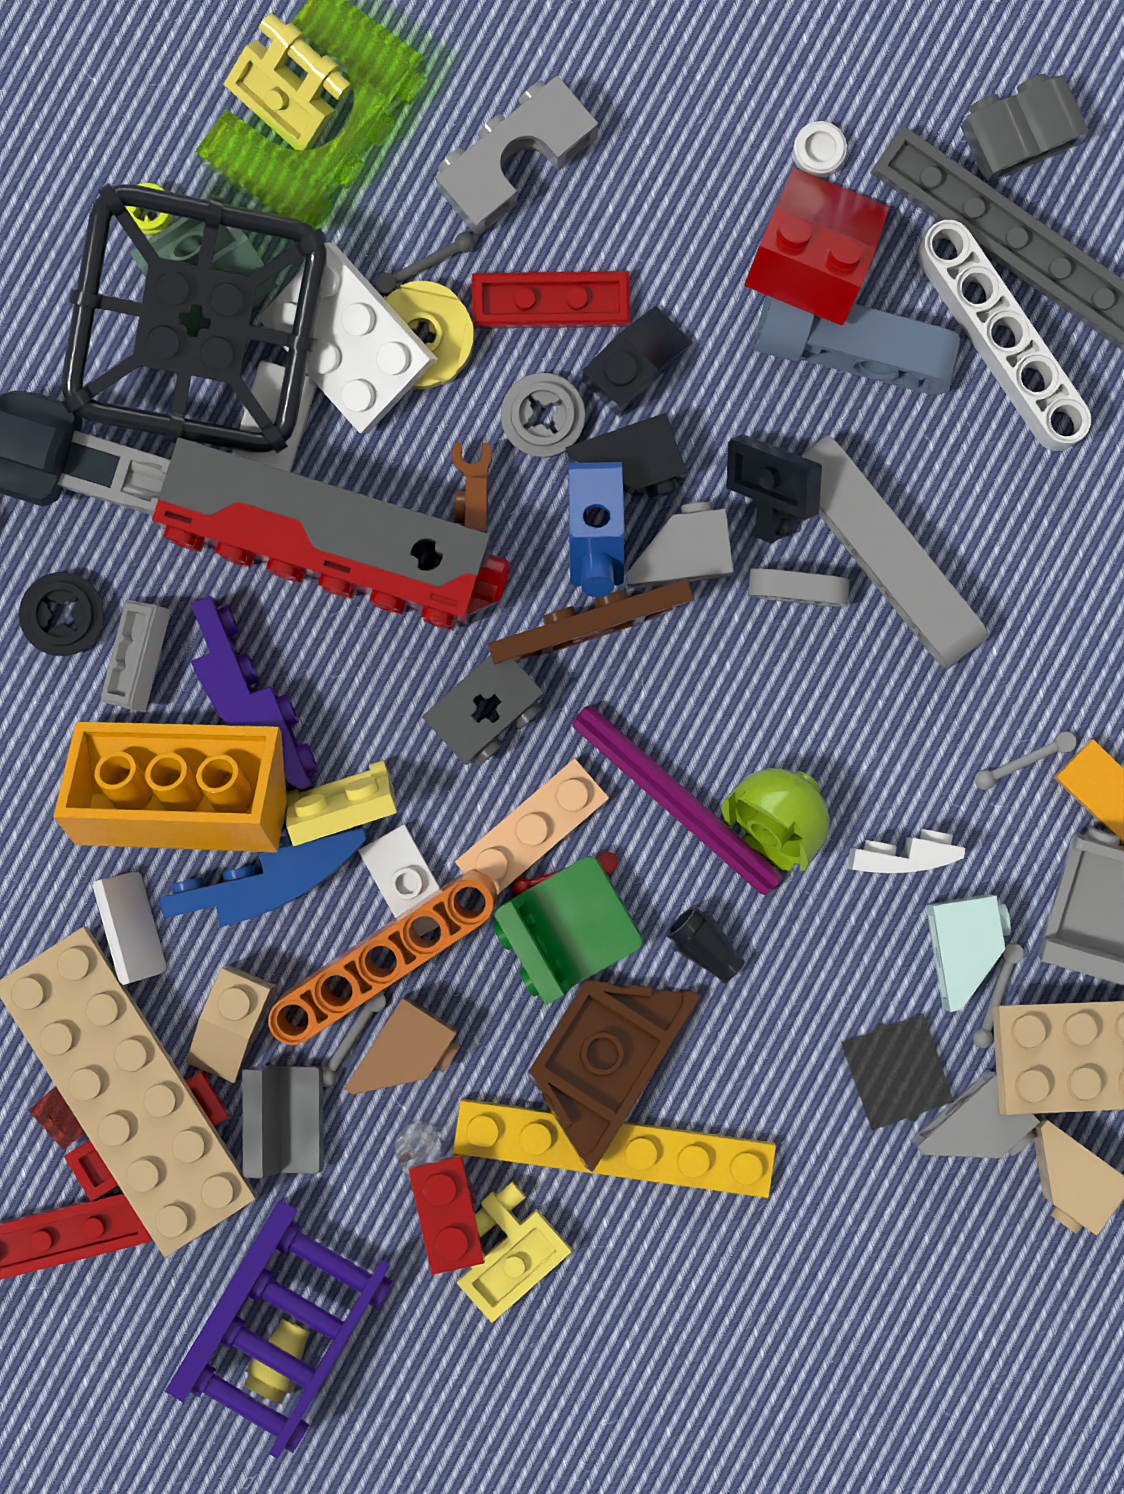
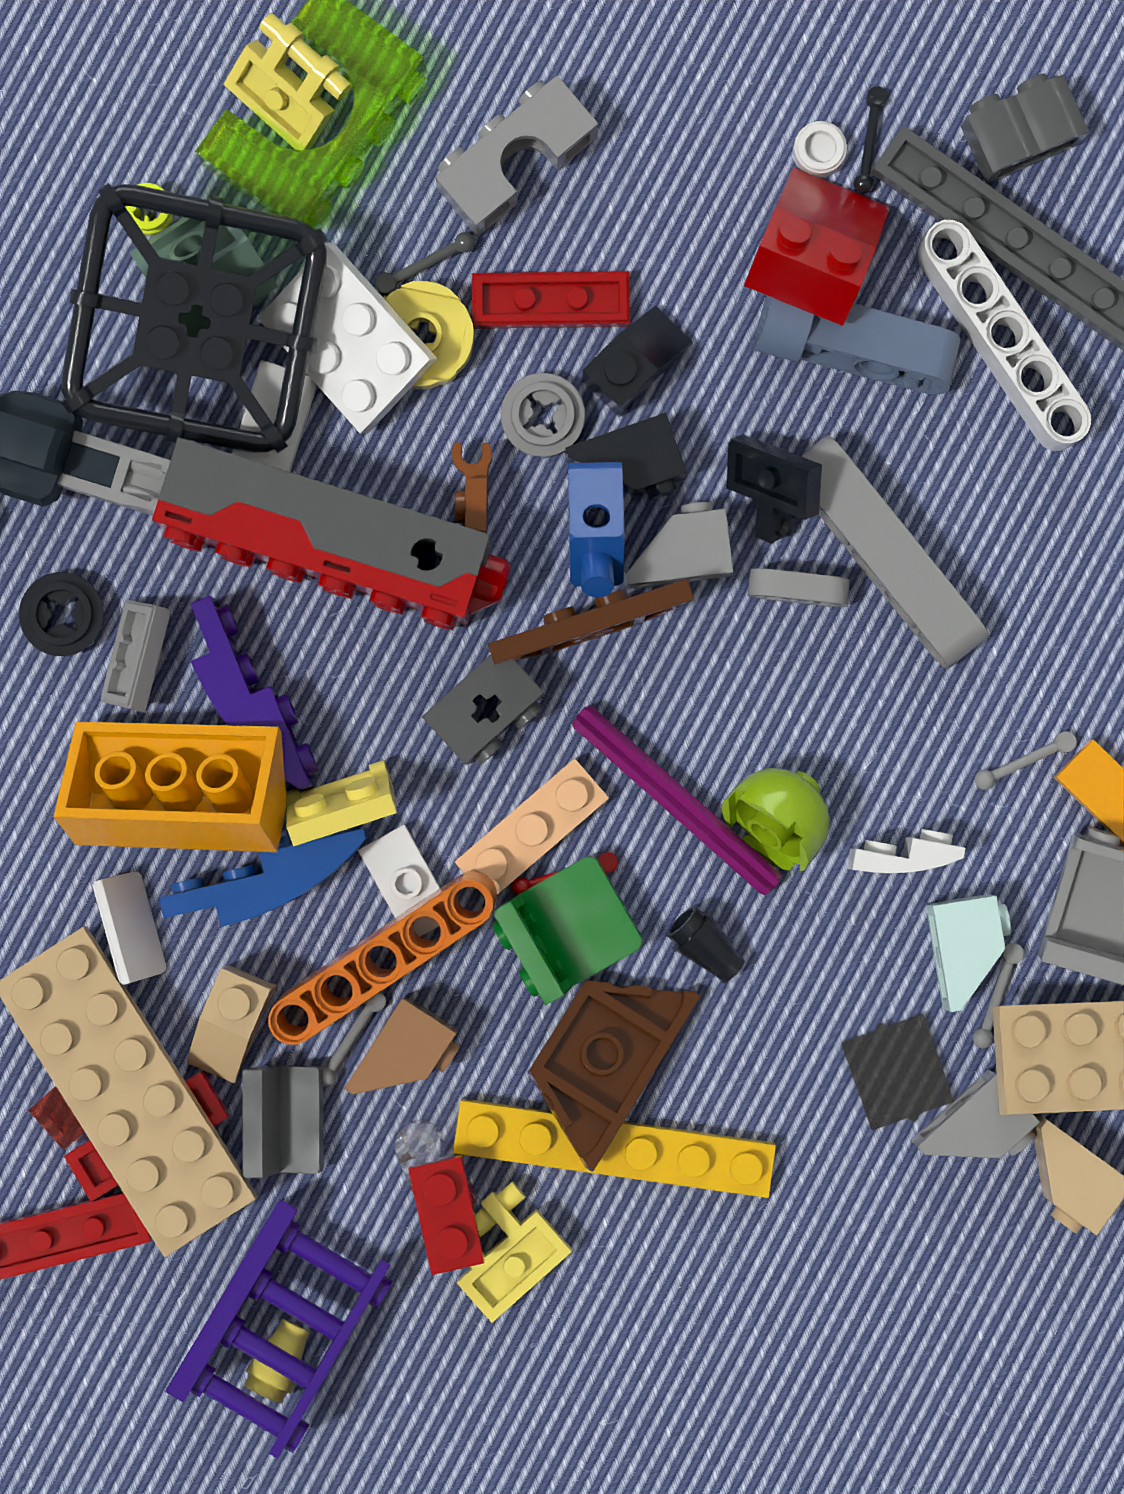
none -> black hinge [853,86,888,194]

